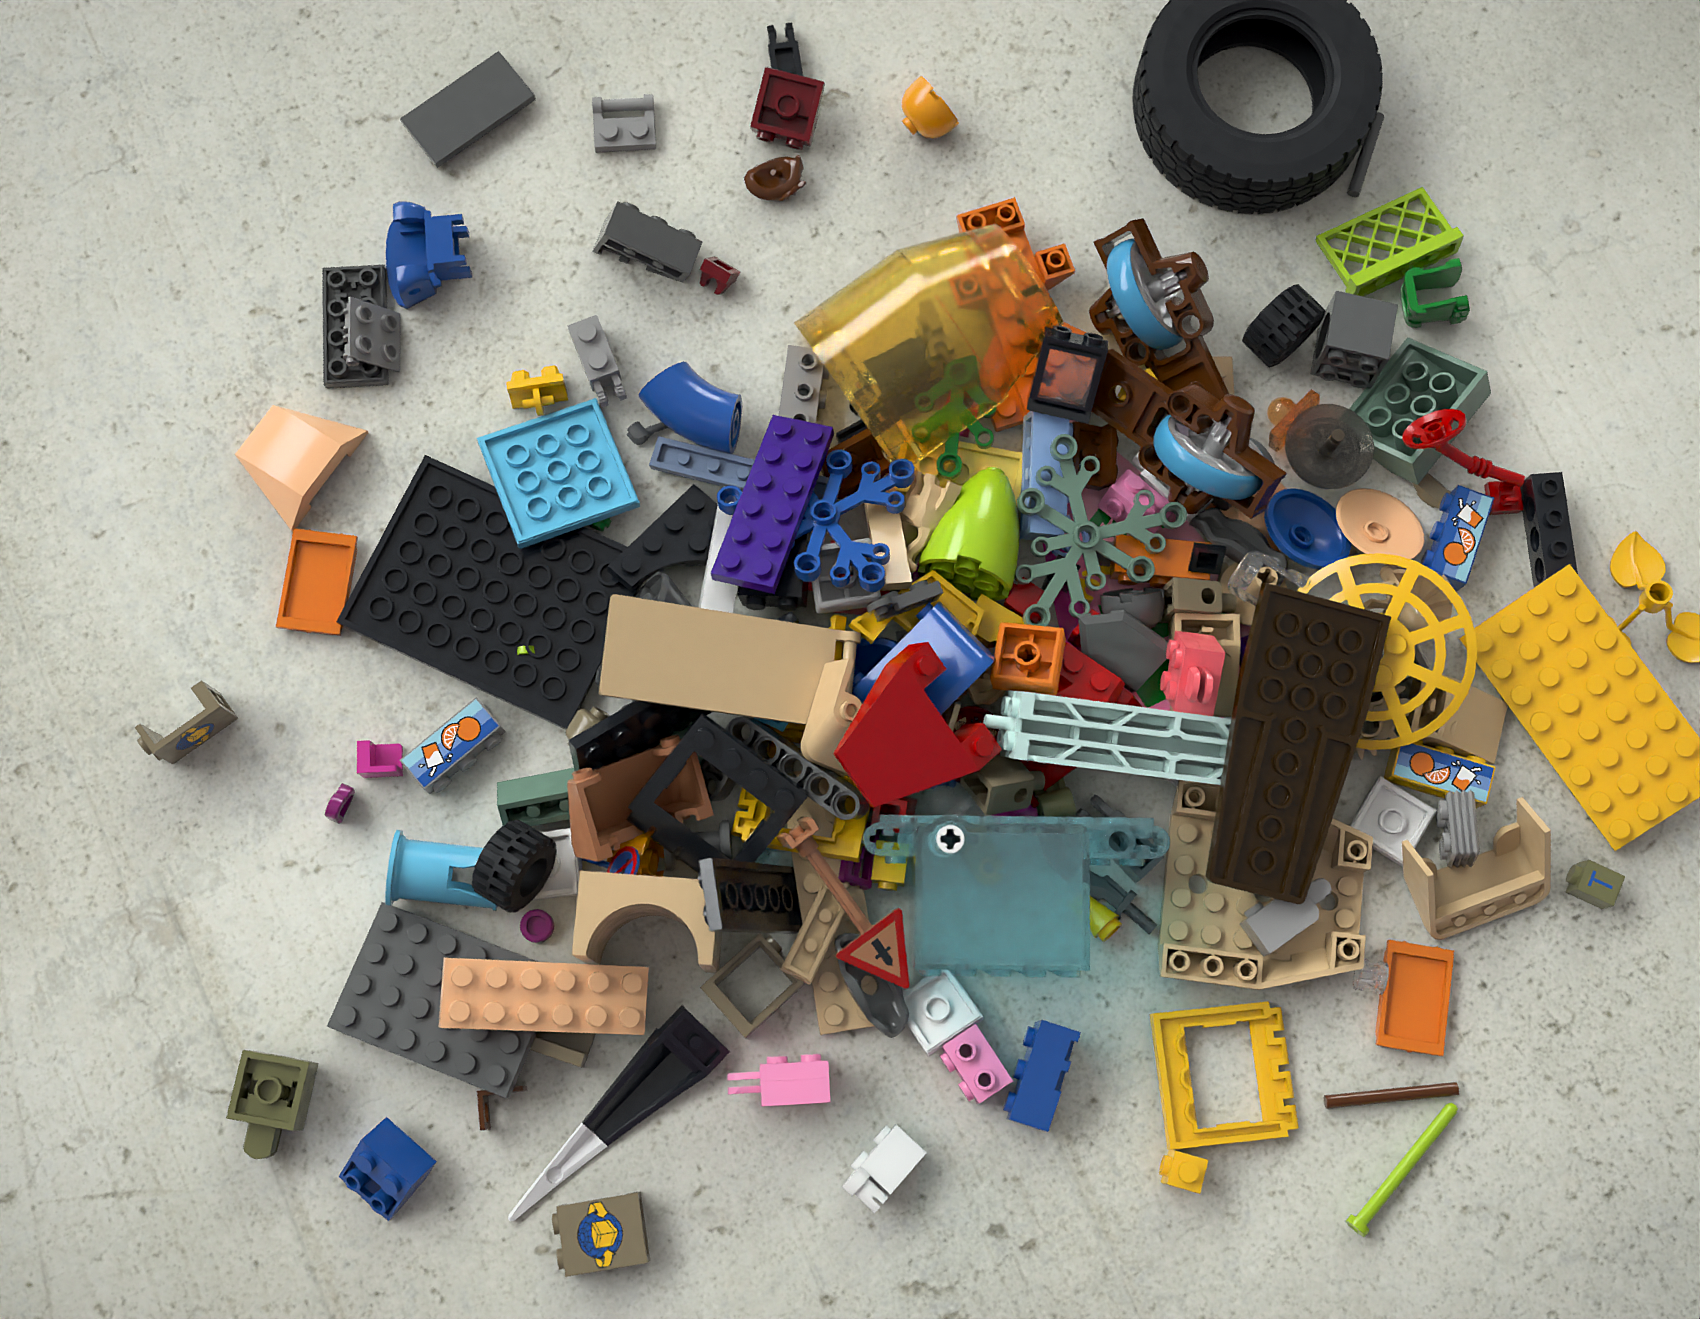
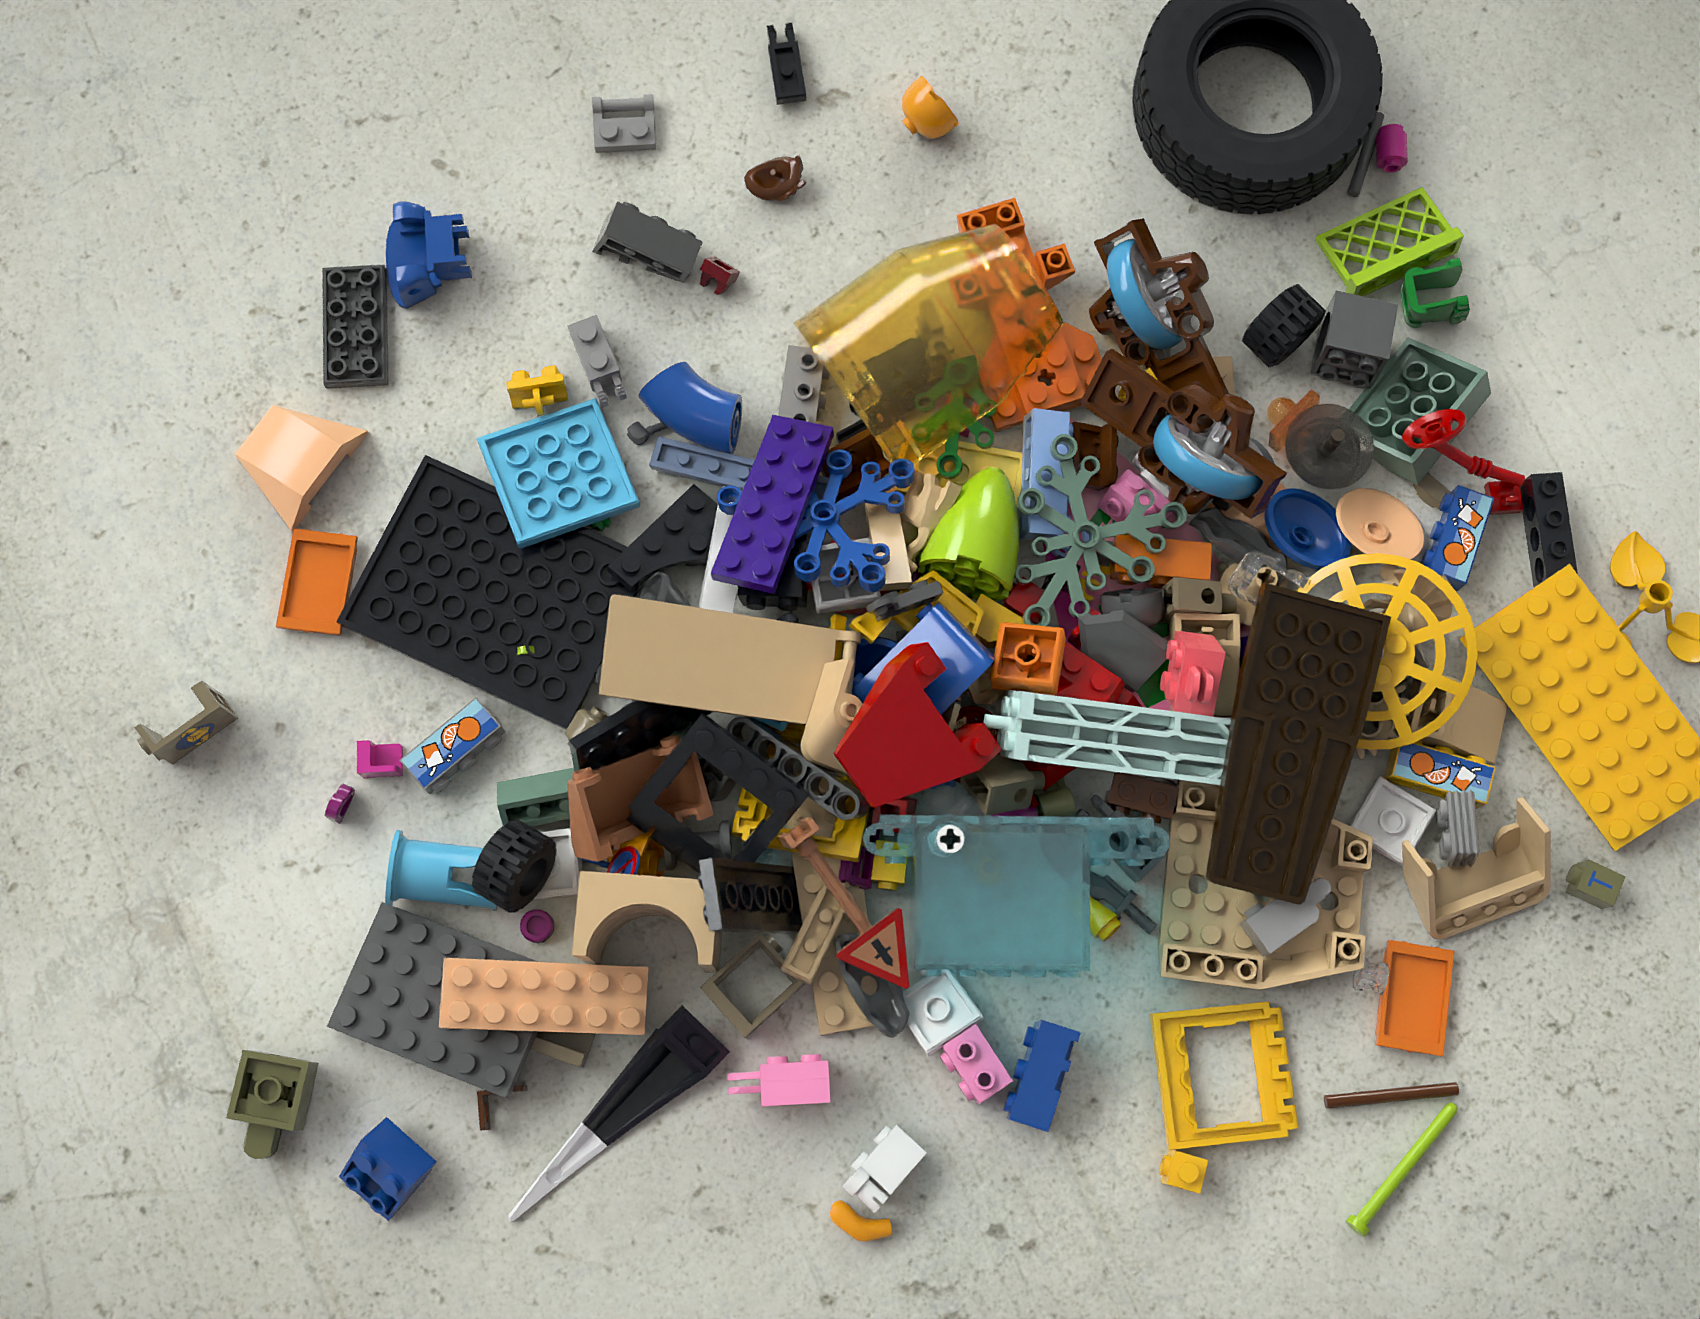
light grey hinge [343,296,400,372] -> none
dark grey tile [400,51,536,168] -> none
dark tan panel [552,1191,650,1277] -> none
dark red plate [750,67,825,150] -> none
black window [1026,325,1108,424] -> none
black slope [1188,542,1226,575] -> none
none -> light orange arm [830,1200,892,1242]
none -> reddish brown bracket [1104,772,1179,824]
none -> dark pink brick [1376,124,1408,173]

